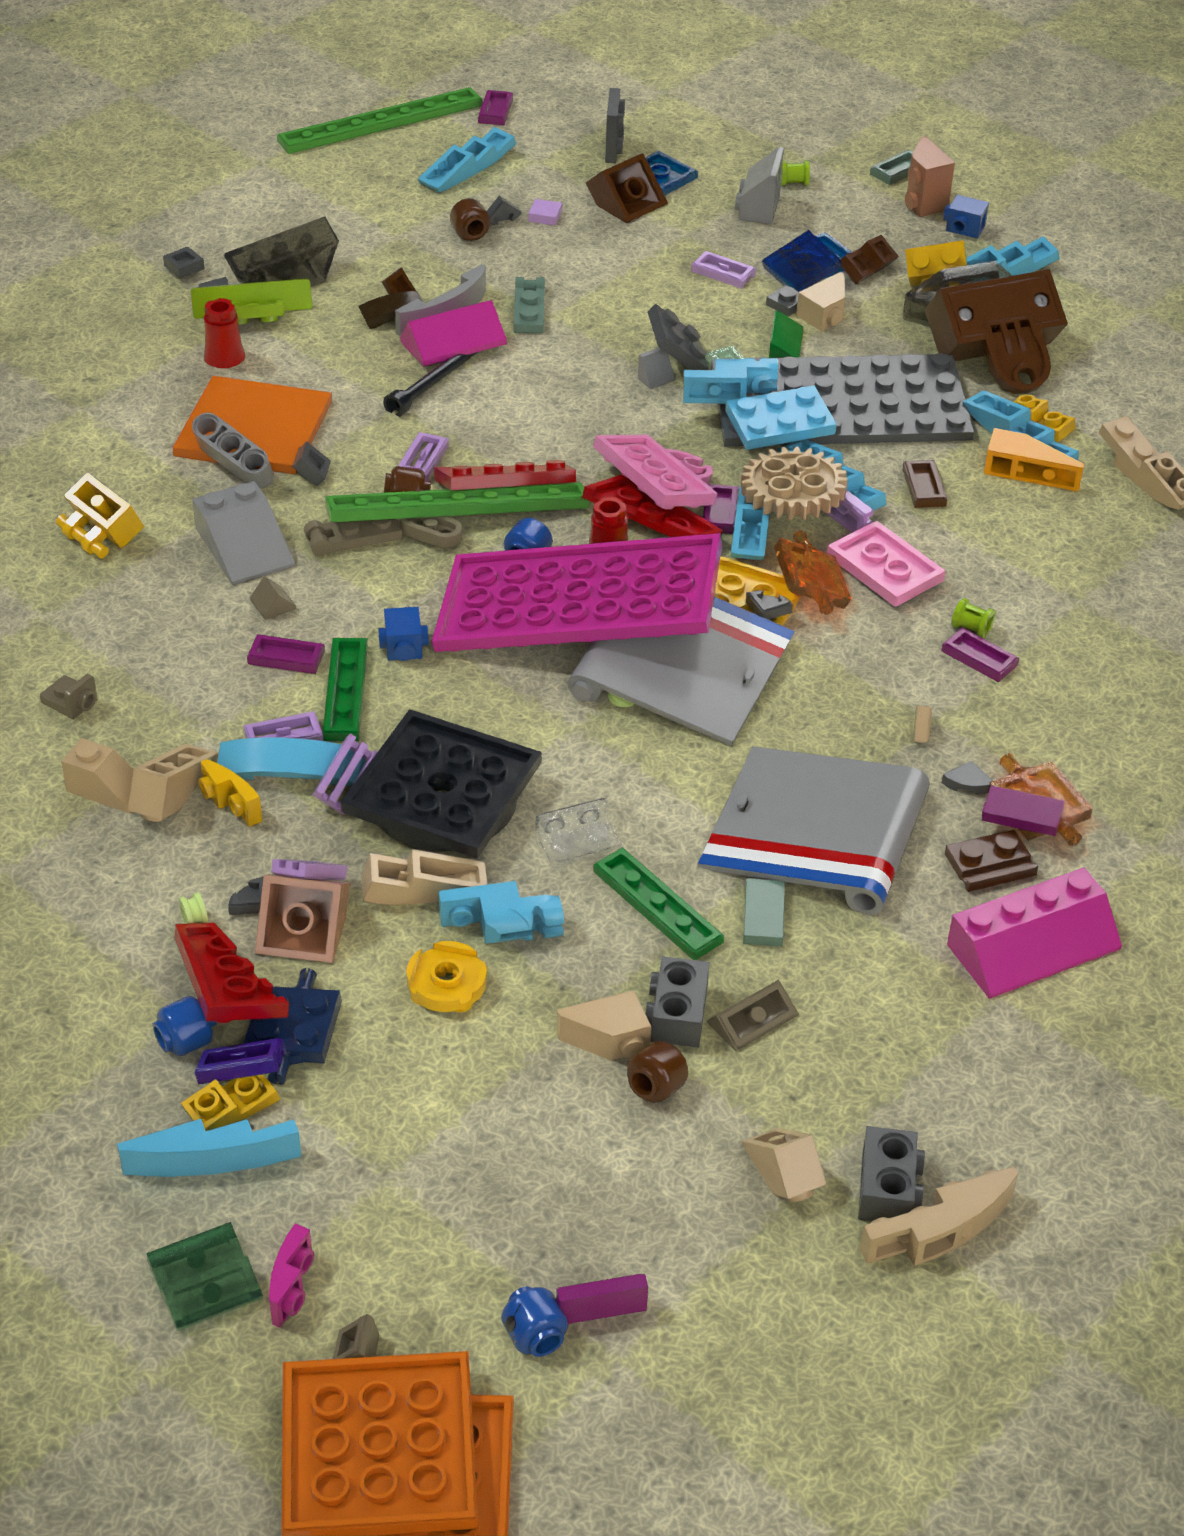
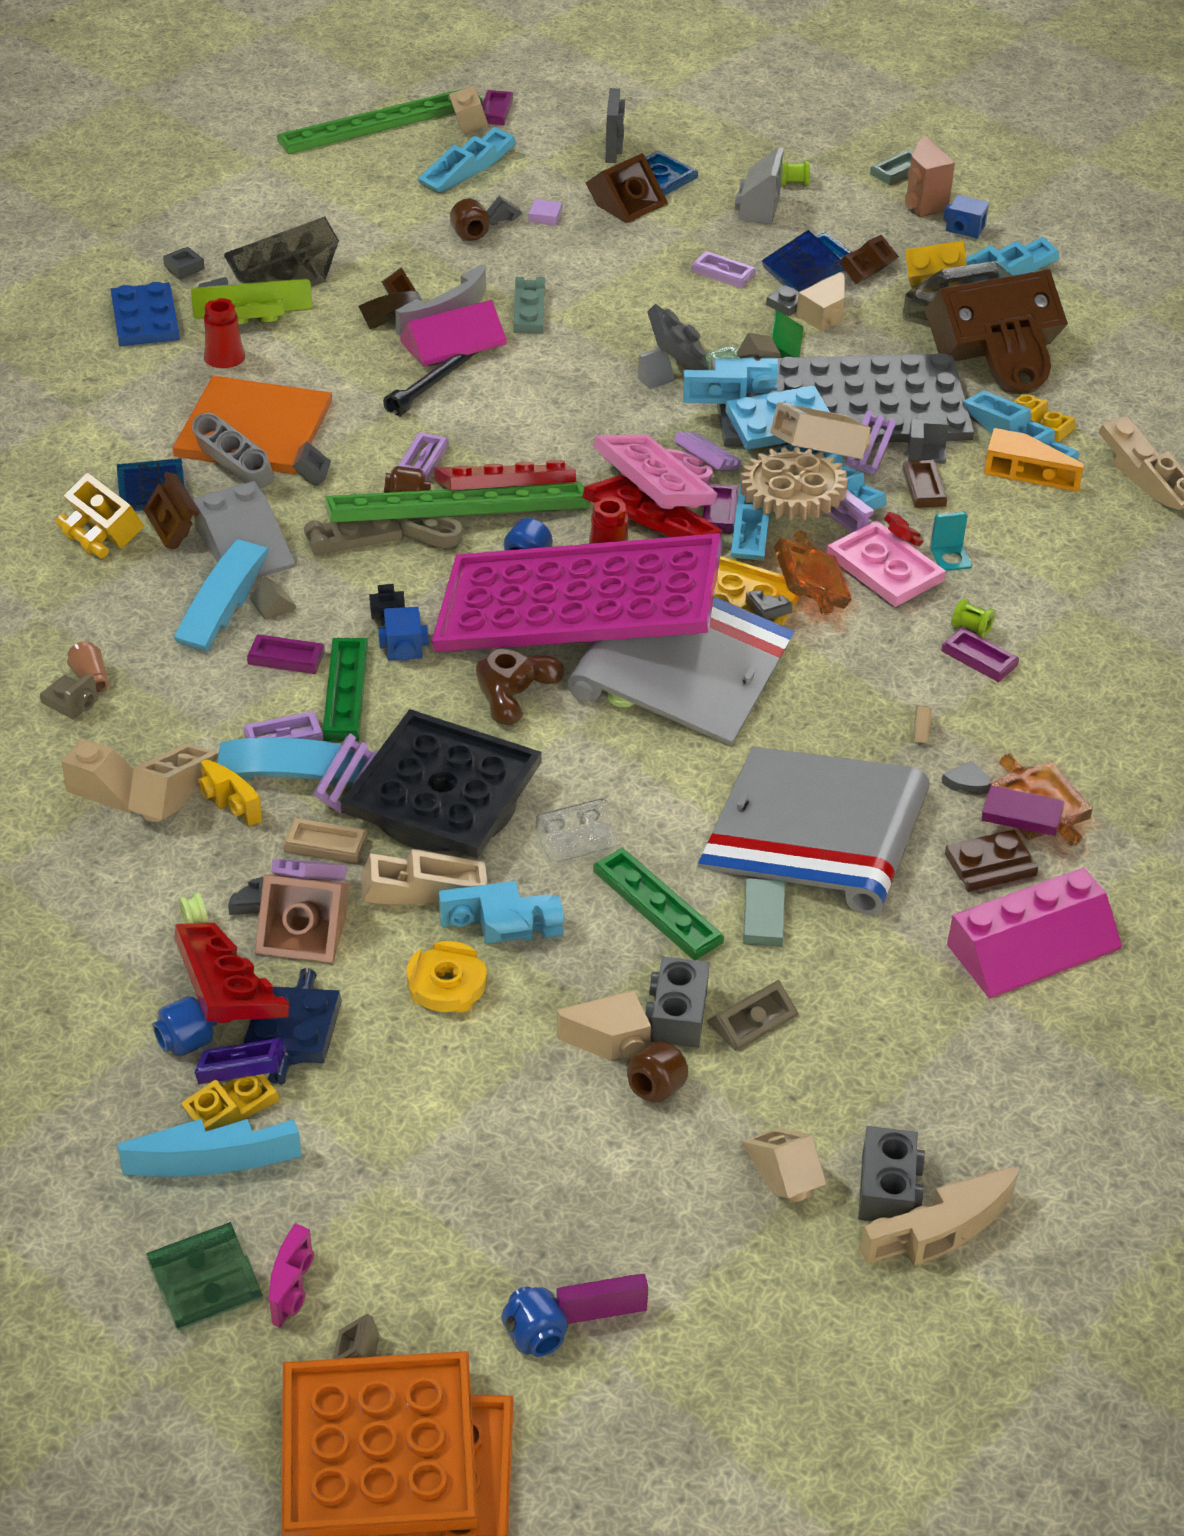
none -> nougat cone [67,641,109,692]
none -> blue plate [110,282,180,346]
none -> clear blue tile [117,458,185,511]
none -> reddish brown plate [143,472,200,549]
none -> medium azure slope [174,539,269,652]
none -> tan tile [283,818,368,864]
none -> black gear [369,584,405,626]
none -> tan slope [448,85,488,134]
none -> reddish brown head [476,649,564,725]
none -> lavender tile [674,431,742,471]
none -> dark tan slope [737,332,780,359]
none -> tan window [770,402,871,459]
none -> lavender tile [845,410,897,475]
none -> red piece [884,512,924,547]
none -> dark grey panel [908,419,949,464]
none -> teal bracket [930,511,972,571]

